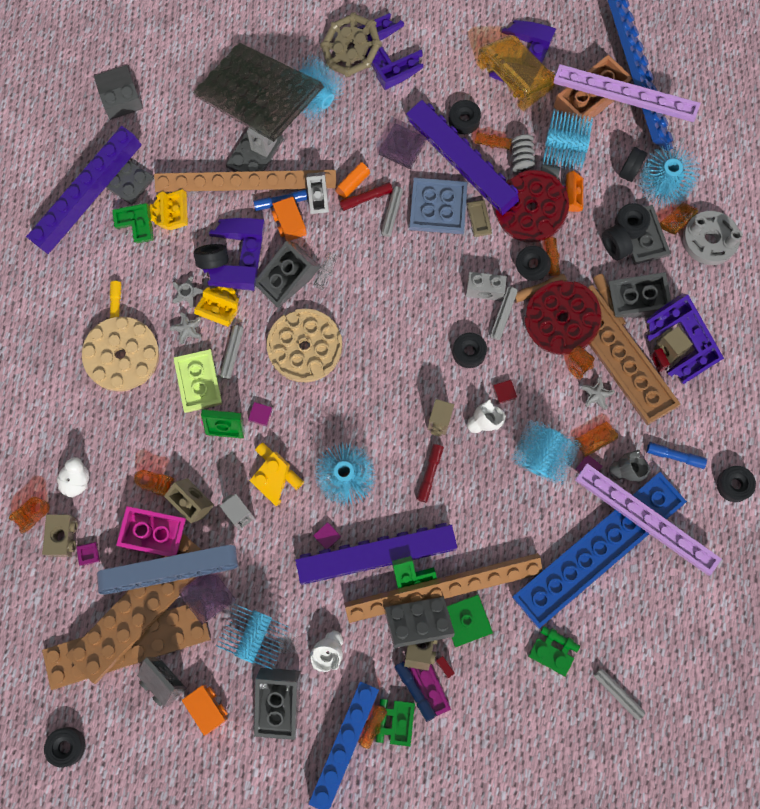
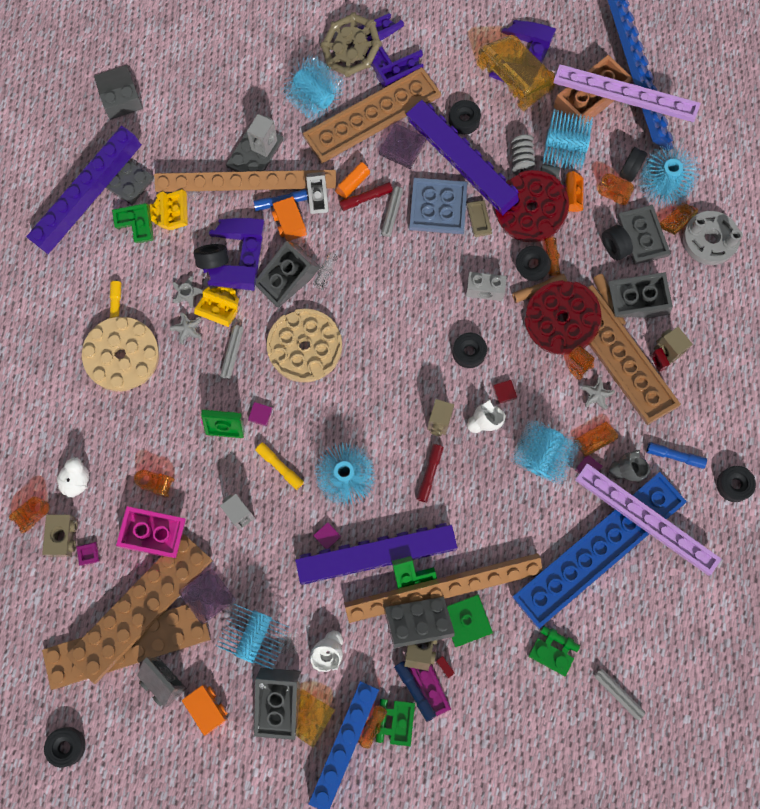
sand blue beam [97,545,238,594] -> none
dark tan brick [164,478,214,523] -> none
yellowish green plate [174,349,223,413] -> none
clear smoke plate [193,42,324,142] -> none
yellow wing [250,452,290,506] -> none
clear orange pin [475,132,512,150] -> none
light grey axle [490,286,518,340] -> none
black tyre [615,203,650,239] -> none
dark purple wedge [646,293,724,384] -> none
none -> clear yellow slope [296,689,335,748]
none -> medium nougat plate [303,67,441,164]
none -> clear orange piece [597,173,635,205]

